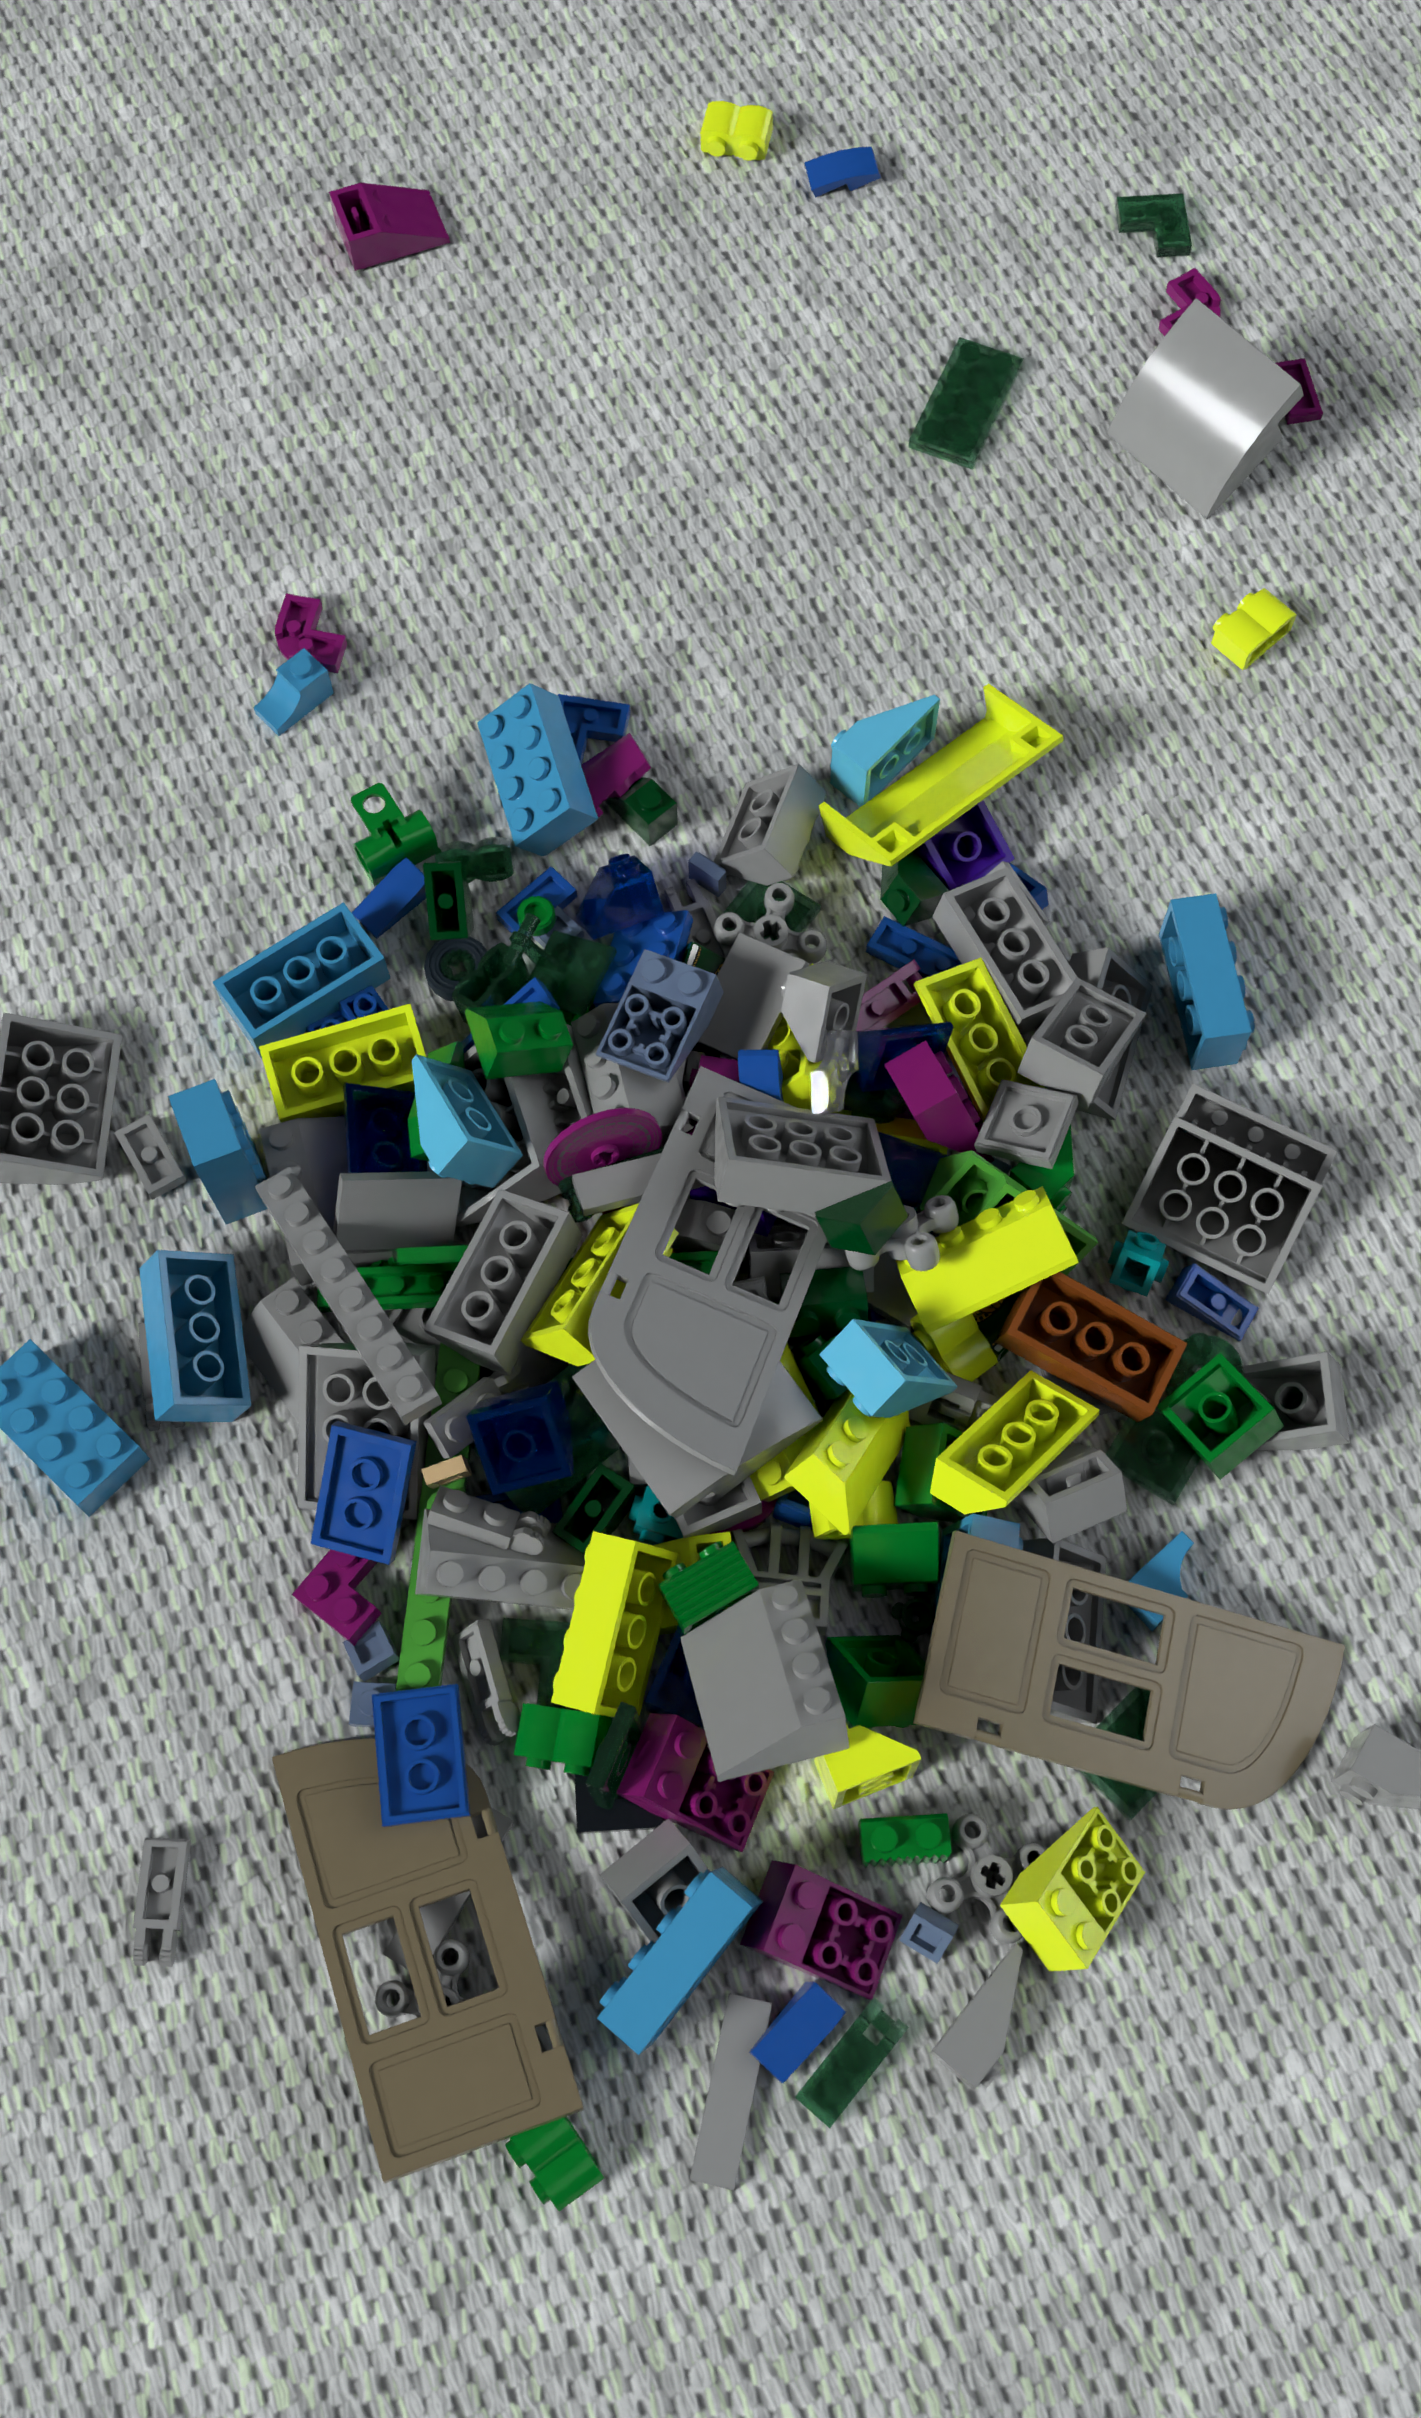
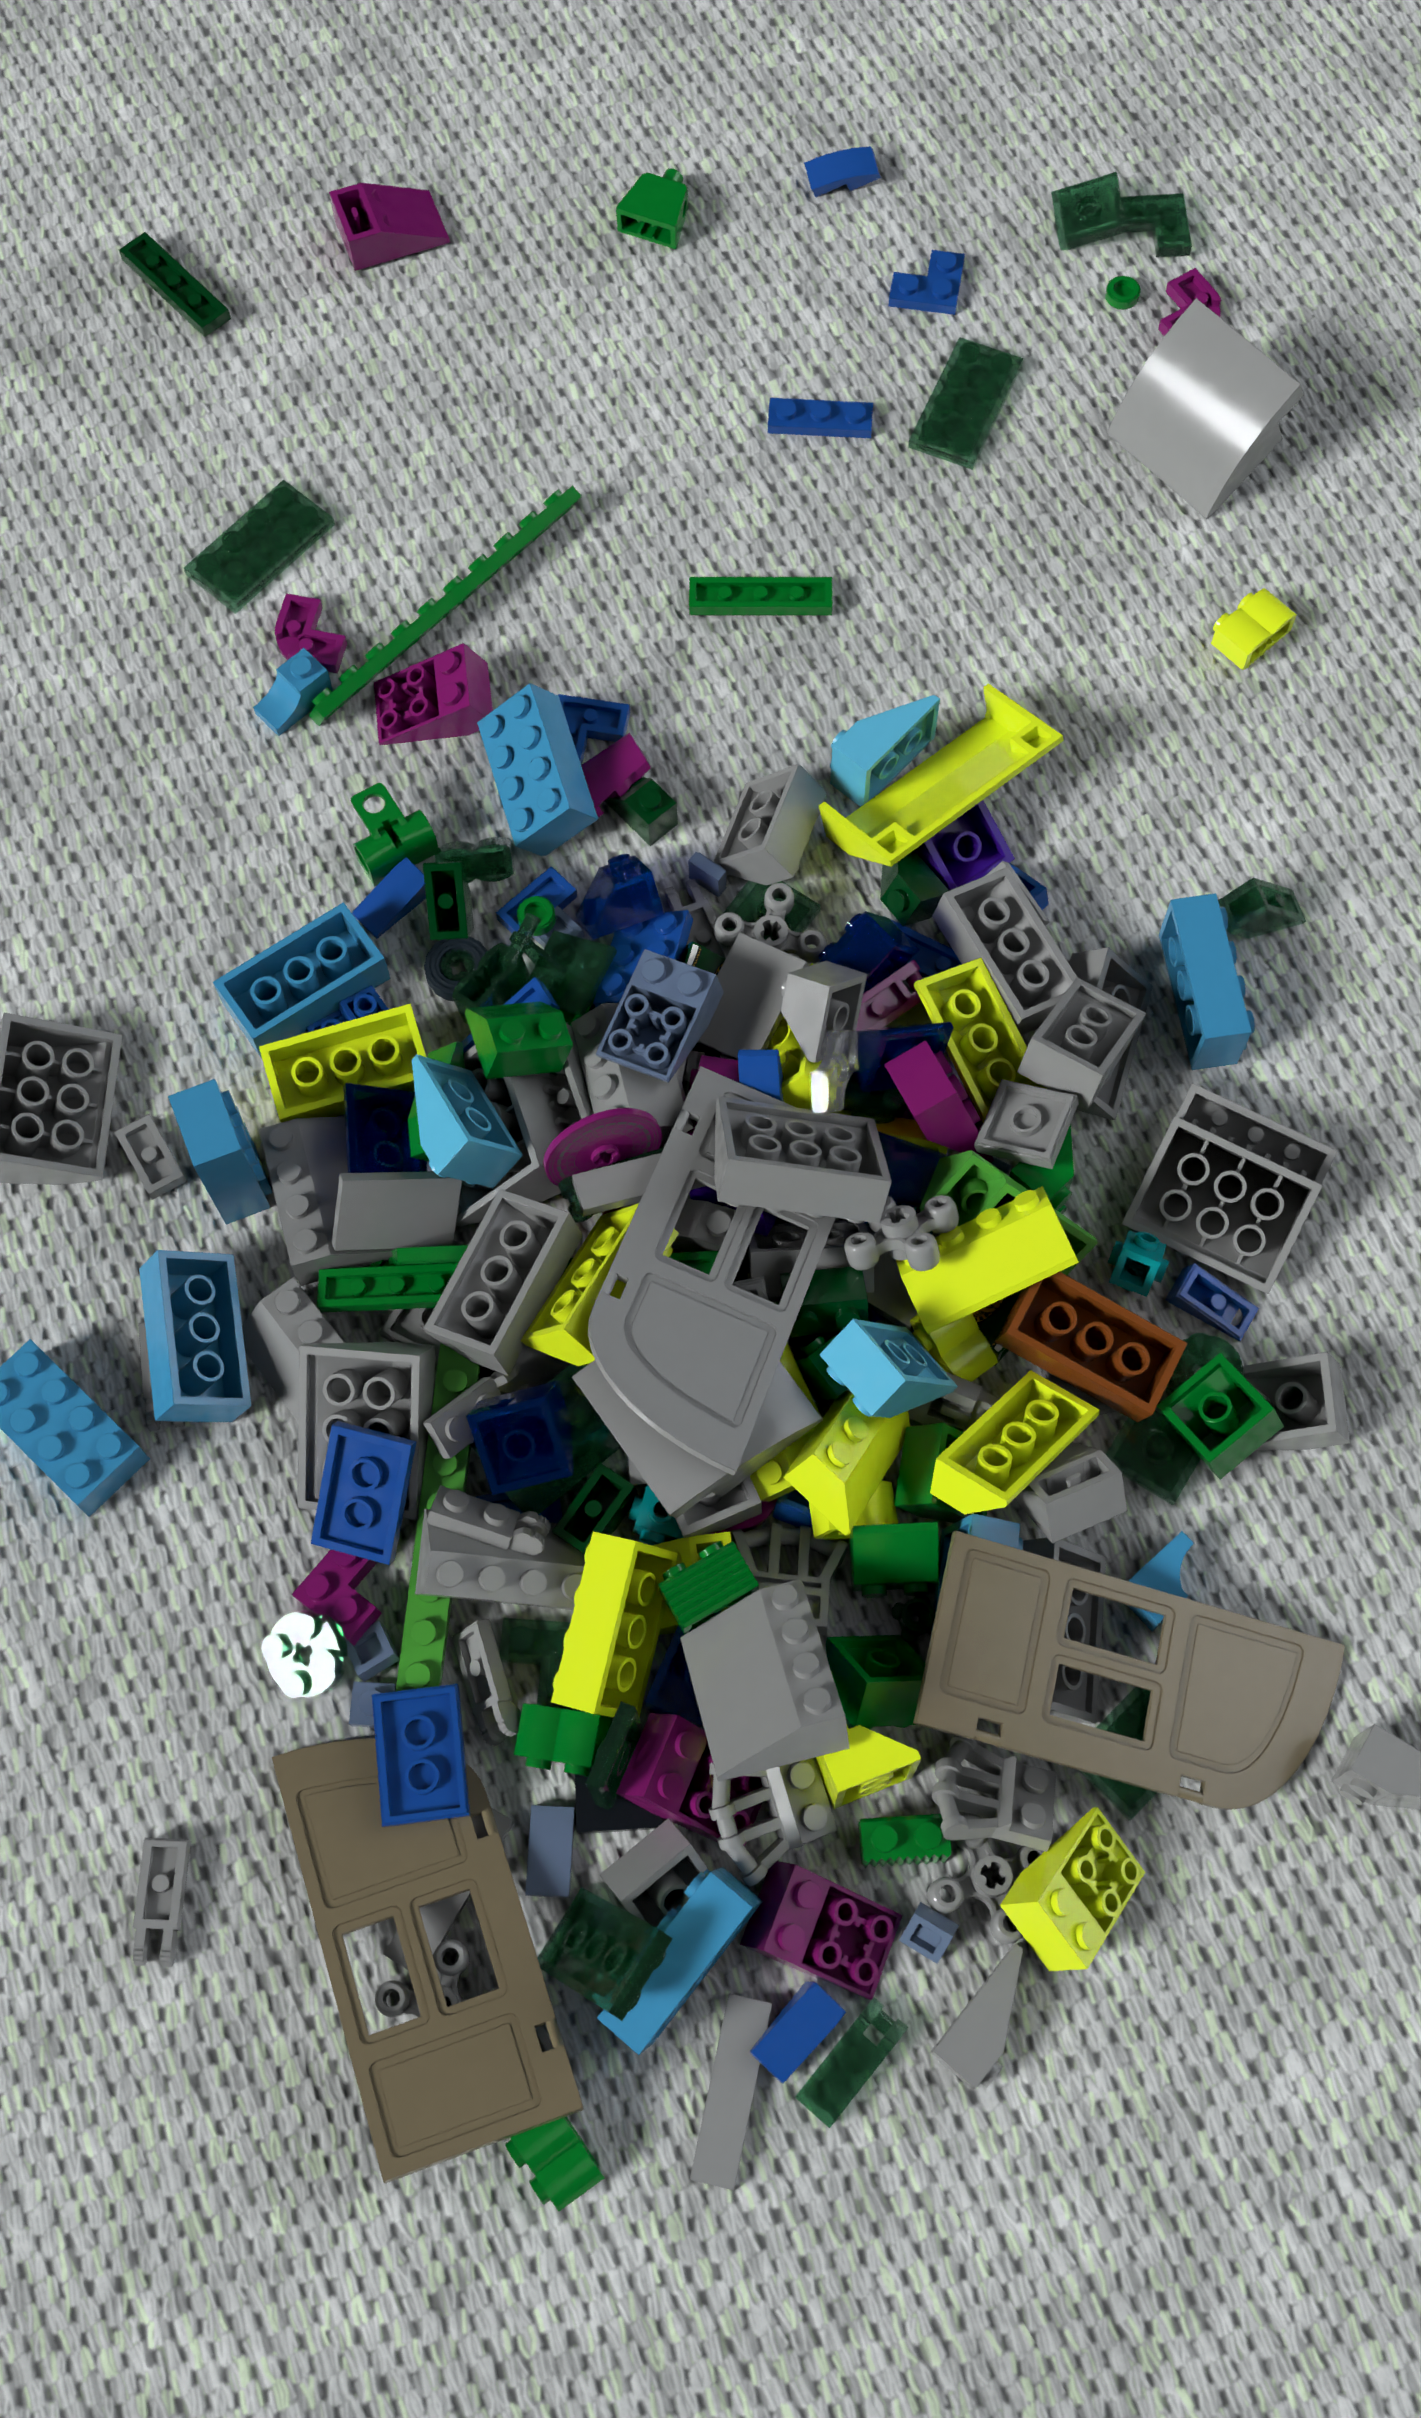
light grey plate [255,1167,442,1425] -> none
tan tile [421,1455,472,1489] -> none
neon yellow brick [700,101,773,161] -> none
dark green slope [815,1181,908,1256] -> none
magenta tile [1276,358,1323,425] -> none
none -> dark green plate [119,232,231,337]
none -> clear green plate [184,480,335,614]
none -> plate [262,1610,348,1698]
none -> green plate [309,485,582,726]
none -> magenta slope [374,643,493,745]
none -> sand blue tile [525,1805,575,1898]
none -> clear green plate [537,1887,672,2021]
none -> green torso [616,168,688,249]
none -> green plate [689,577,833,615]
none -> light grey plate [708,1757,838,1887]
none -> blue plate [768,398,873,438]
none -> clear blue brick [818,911,920,994]
none -> blue plate [888,250,965,315]
none -> light grey plate [932,1735,1056,1852]
none -> clear green plate [1051,172,1127,251]
none -> green tile [1105,276,1141,310]
none -> clear green slope [1218,877,1306,939]

